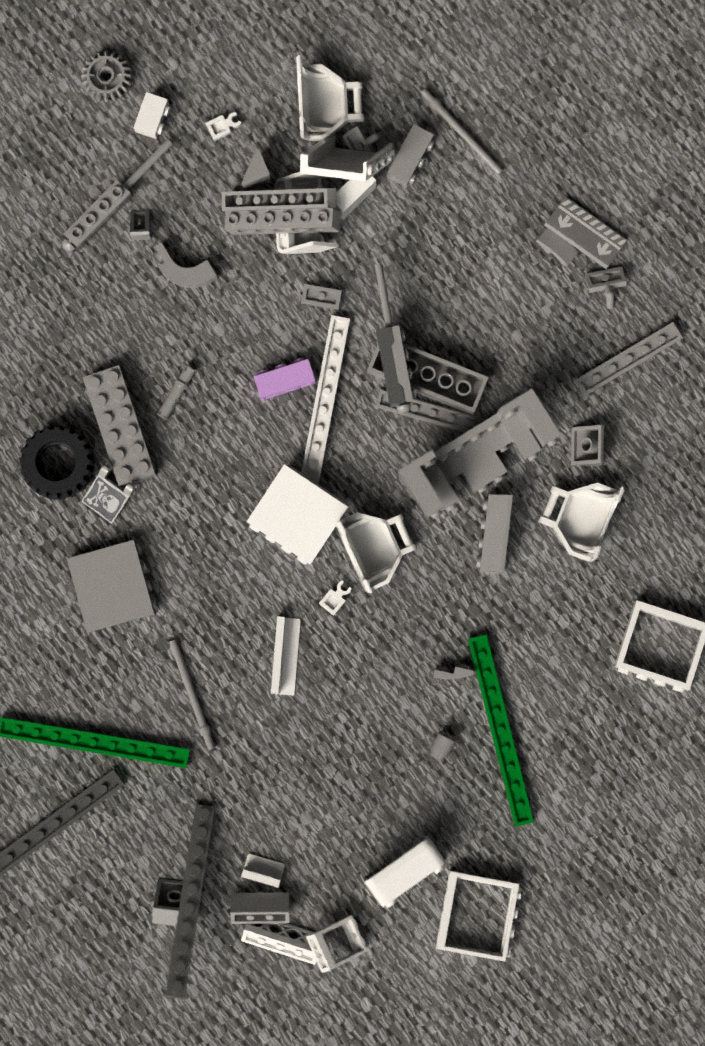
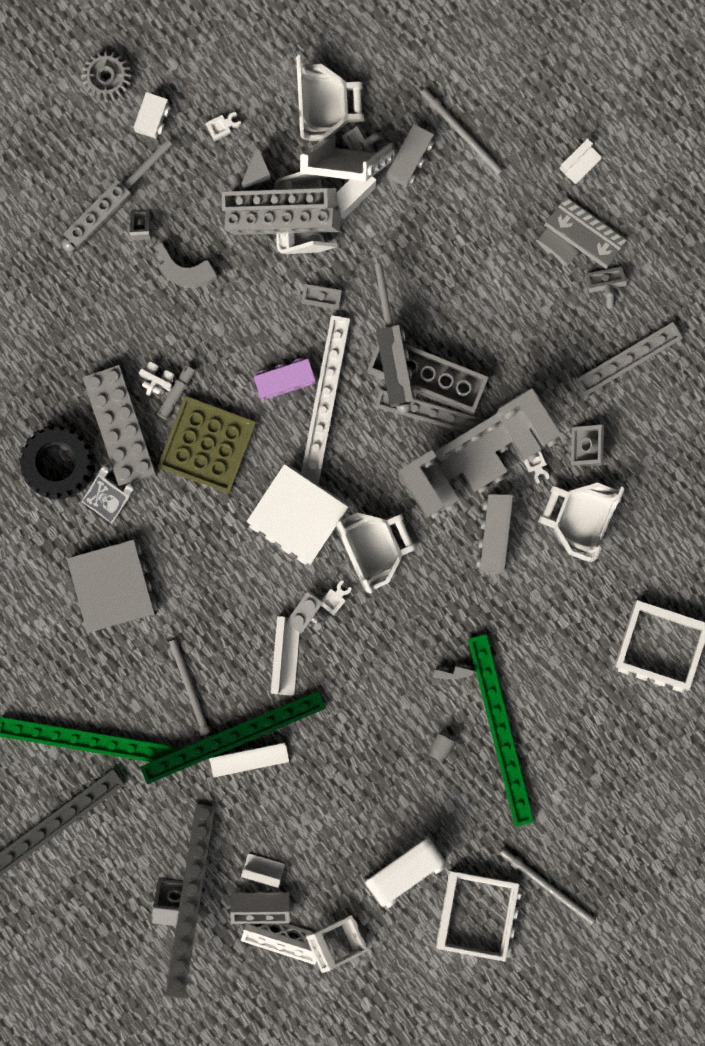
none -> white hips [139,362,175,396]
none -> dark green plate [140,691,326,785]
none -> olive plate [157,396,256,494]
none -> white panel [209,743,289,777]
none -> light grey plate [286,591,324,634]
none -> light grey bar [499,848,596,925]
none -> white plate [522,451,549,484]
none -> white panel [560,138,602,184]

